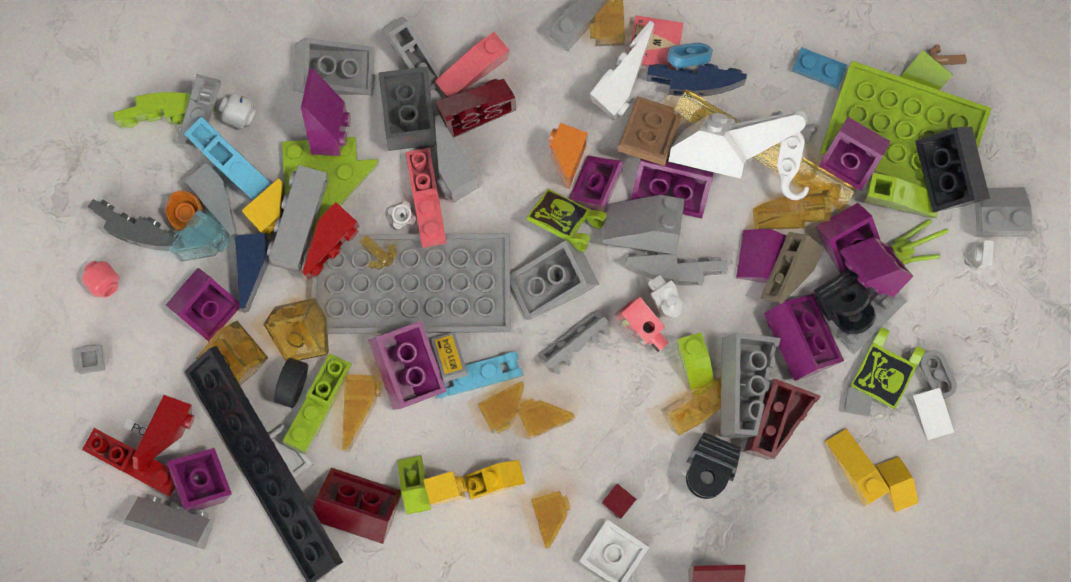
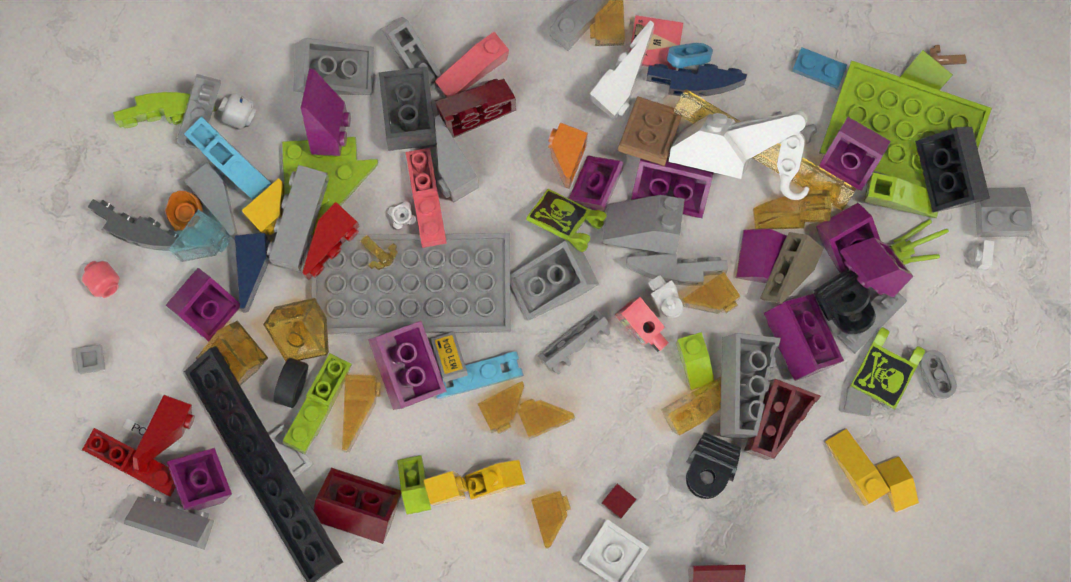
white sticker [913,388,954,440] -> none
none -> clear yellow slope [682,272,741,314]

